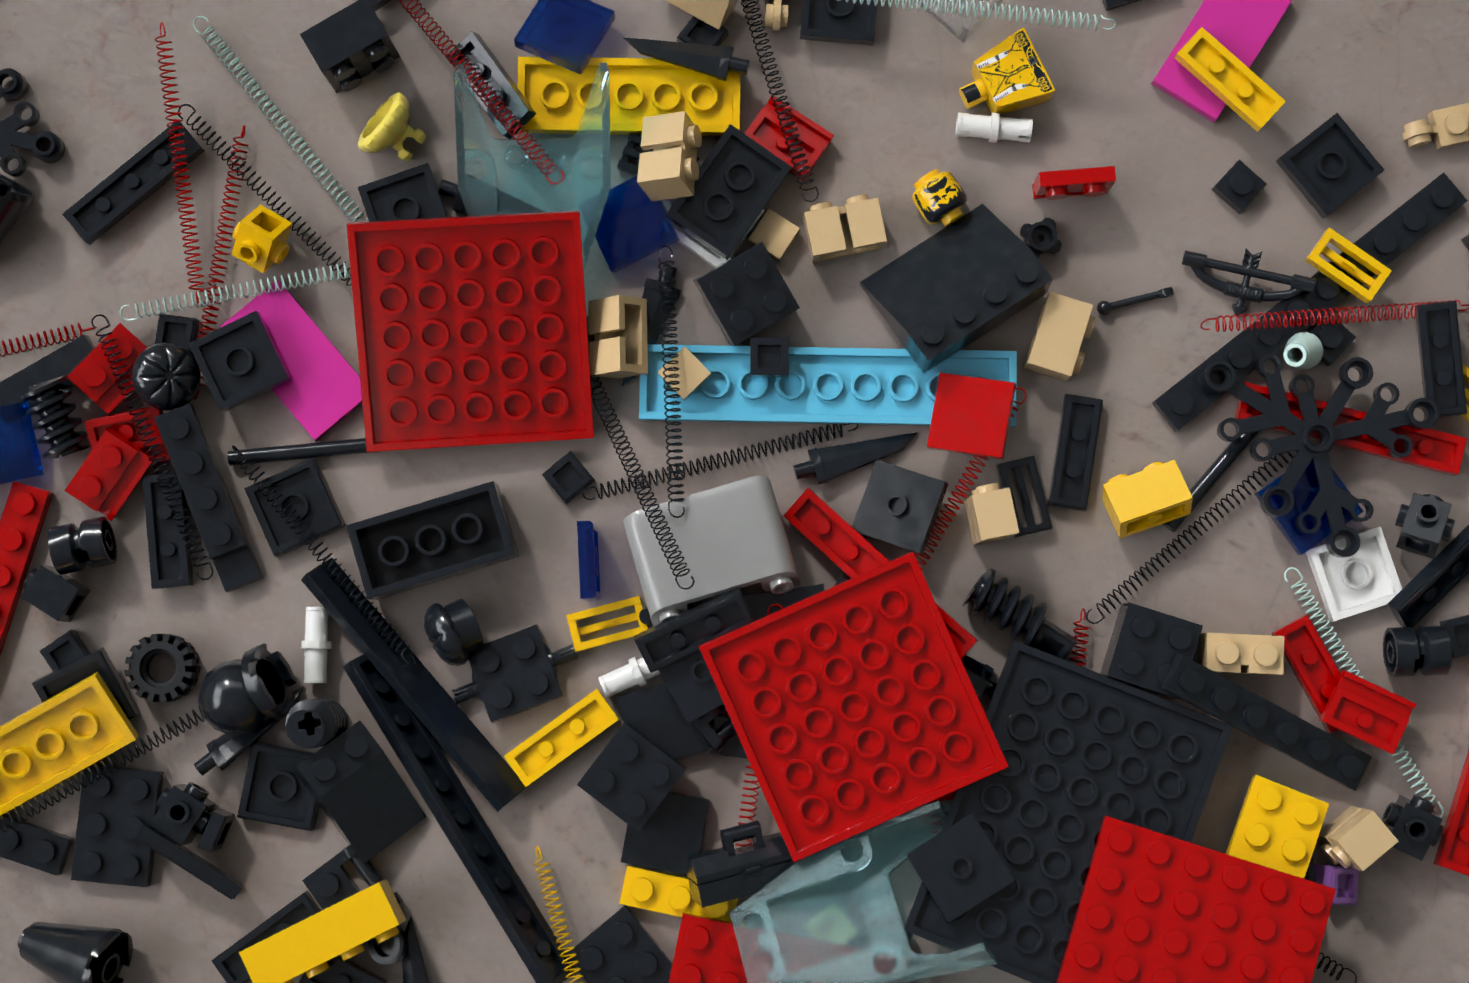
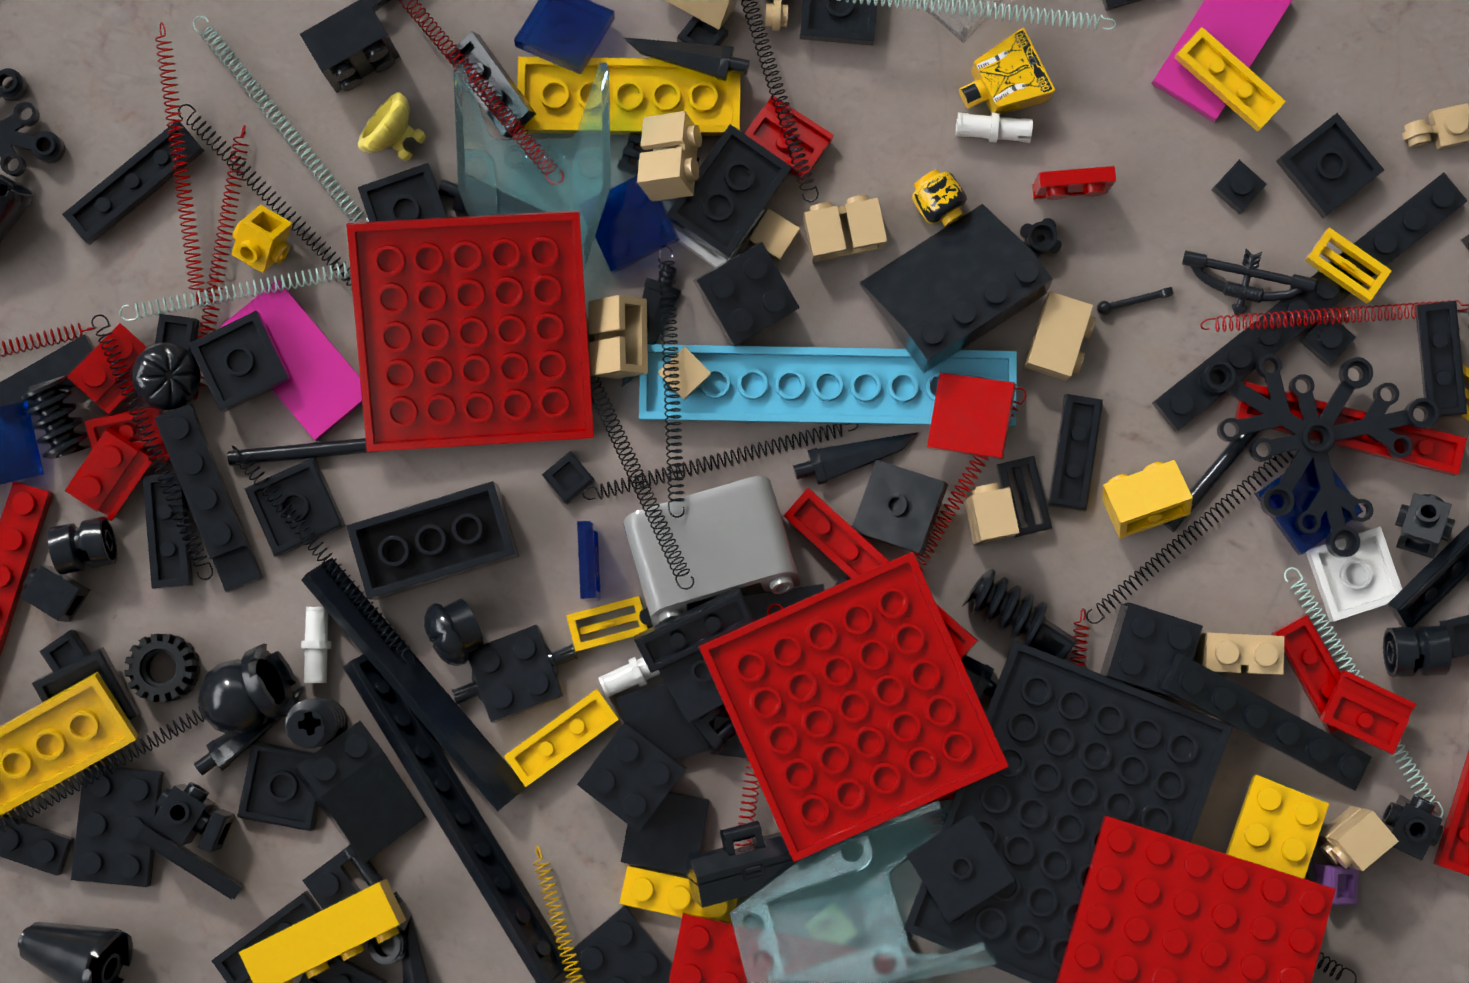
black plate [750,337,789,377] -> none
light aqua cone [1283,332,1323,369] -> none

